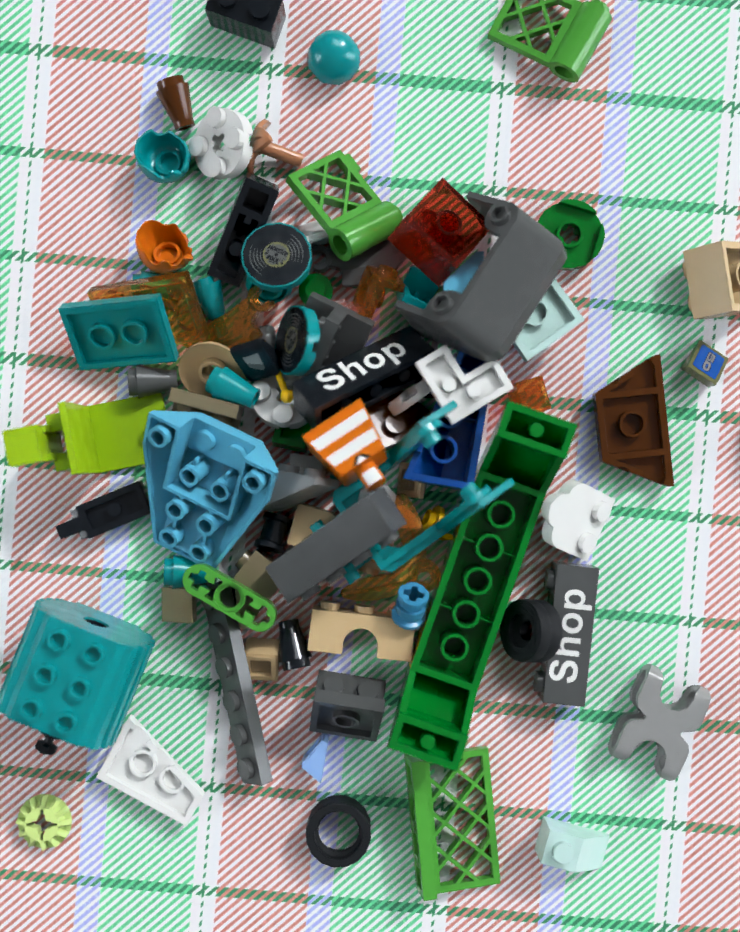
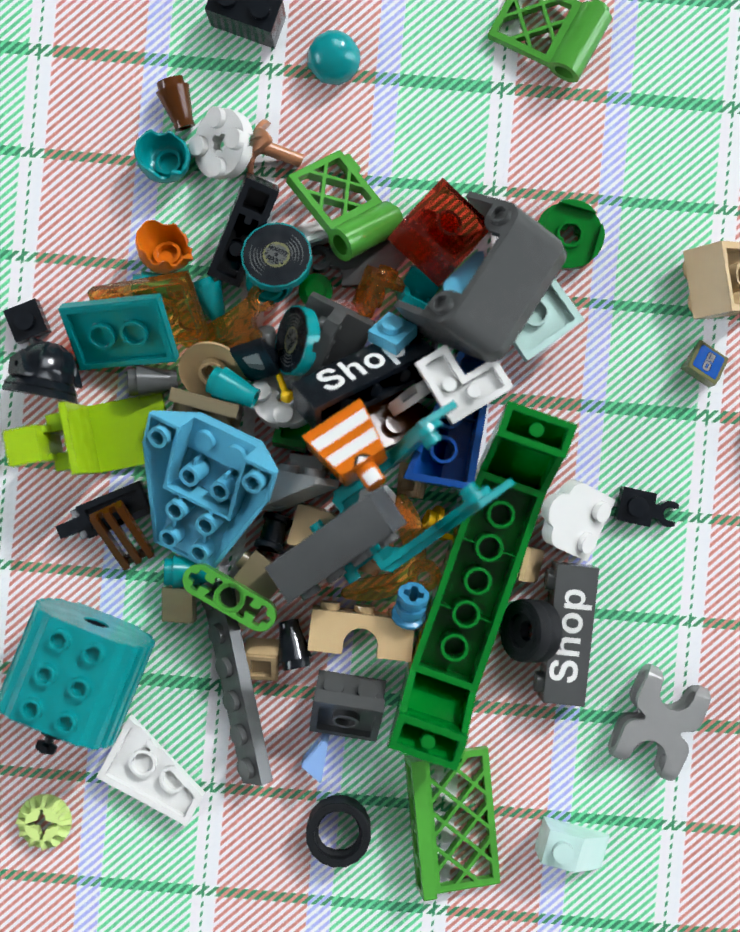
clear orange plate [508,375,552,412] -> none
reddish brown wing [592,354,674,487] -> none
none -> black helmet [2,337,83,404]
none -> black plate [3,298,52,344]
none -> reddish brown tile [89,500,155,570]
none -> medium azure plate [368,312,417,355]
none -> tan slope [516,546,545,583]
none -> black plate [614,486,679,527]

